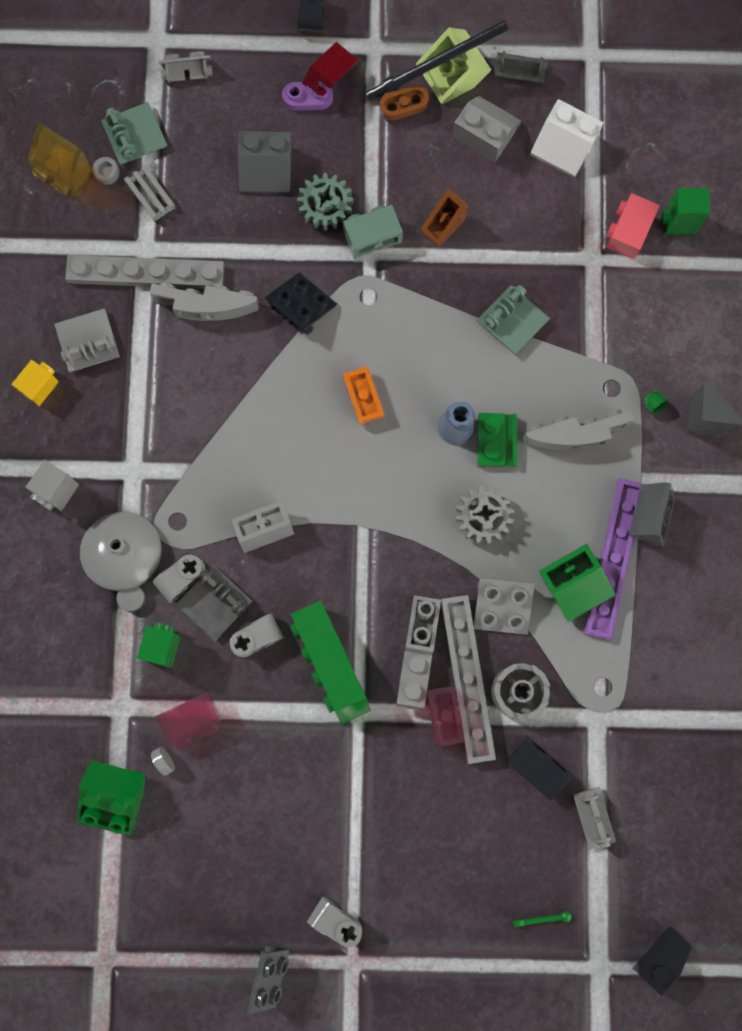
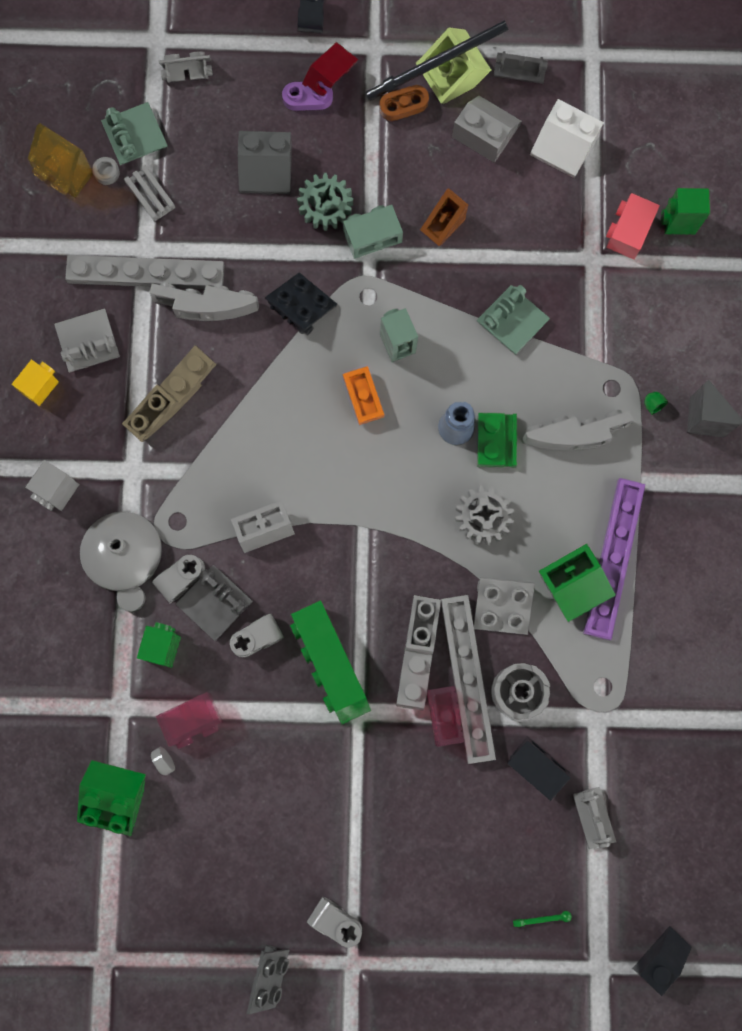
dark grey slope [629,482,675,548] -> none
none -> dark tan slope [122,345,217,442]
none -> sand green brick [380,308,418,362]

